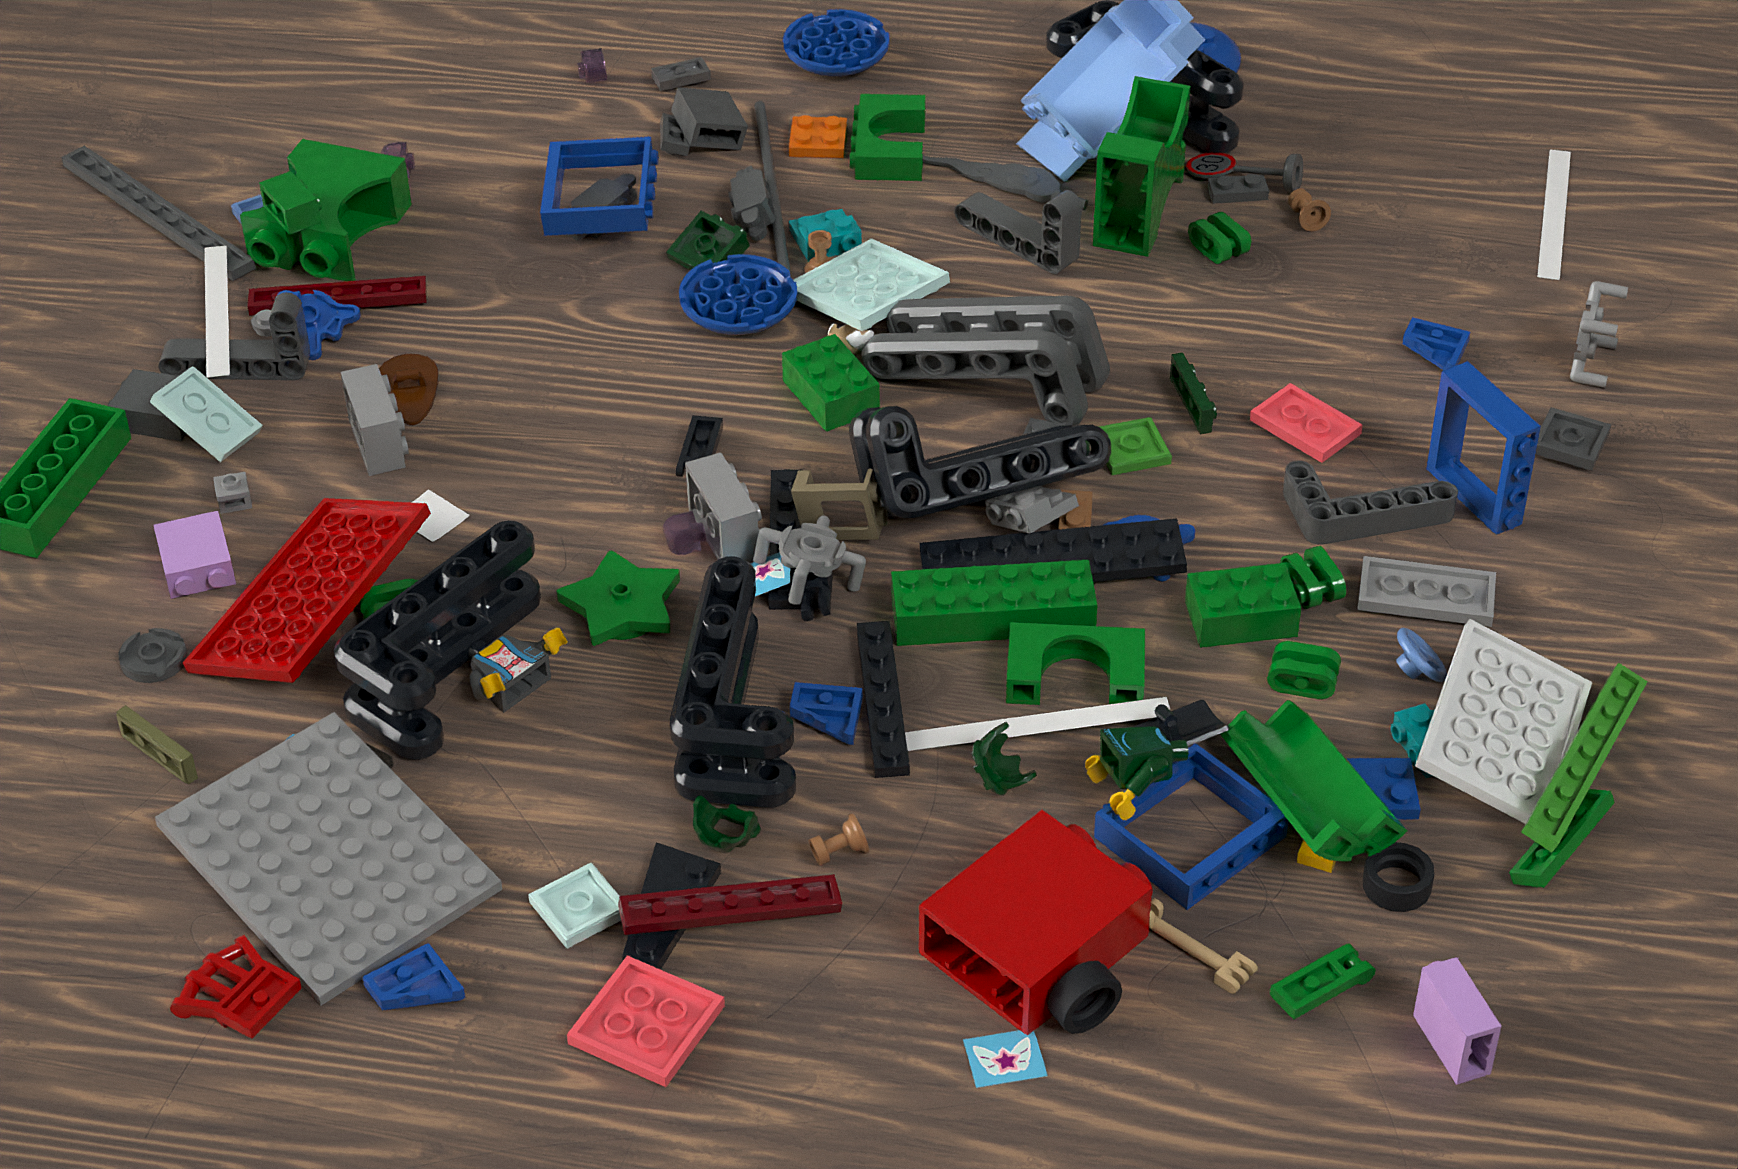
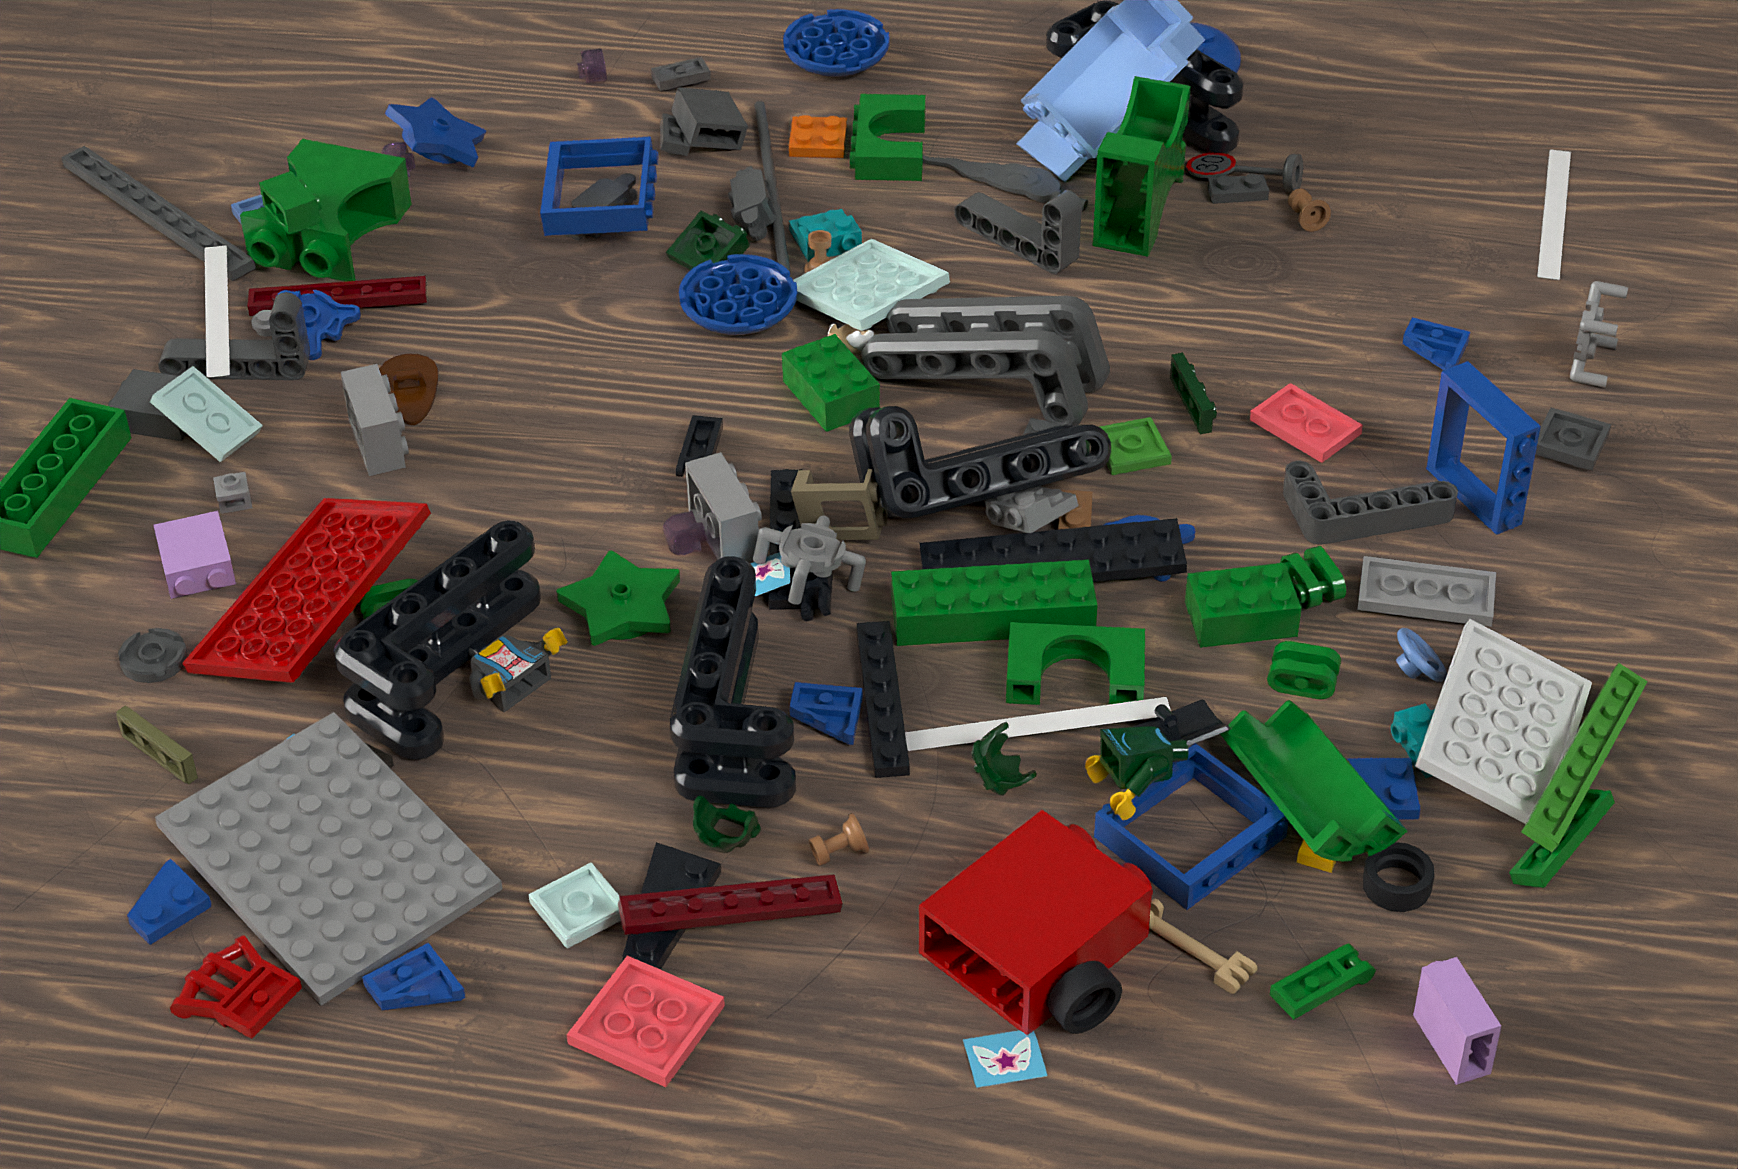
white sticker [411,490,470,542] -> none
green brick [1188,211,1252,264] -> none
none -> blue wing [127,859,212,945]
none -> blue plate [385,97,486,167]

